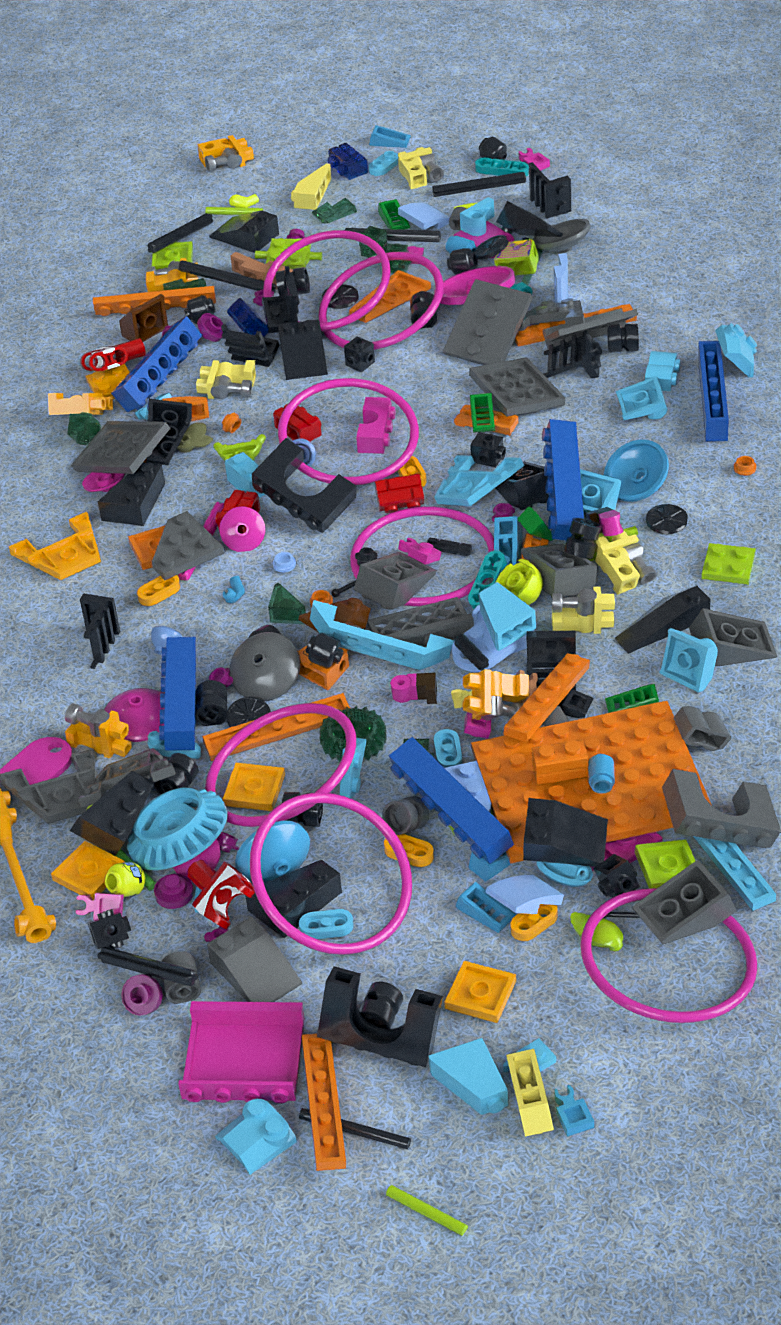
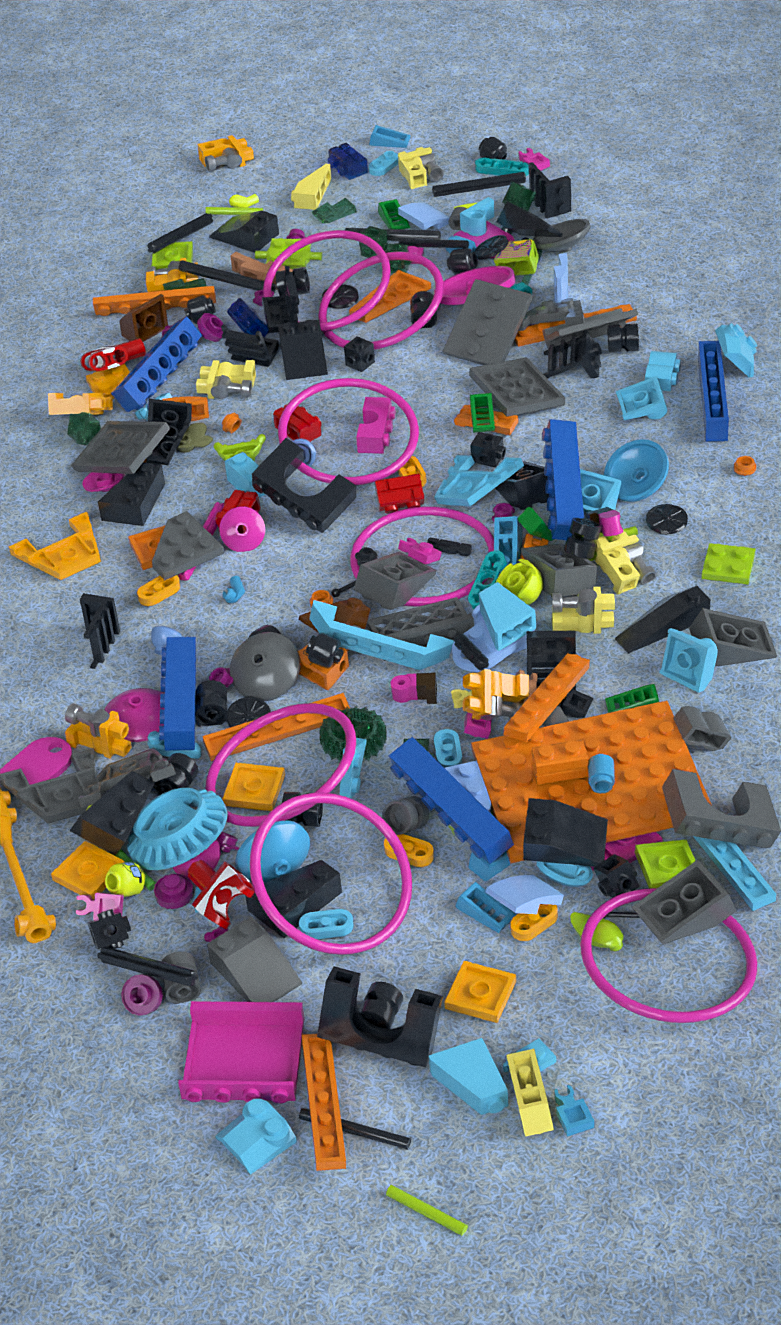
clear green slope [268,582,306,624] -> none
light blue plate [273,552,296,573] -> none
none -> black bar [398,239,469,248]
none -> clear green brick [502,181,537,211]

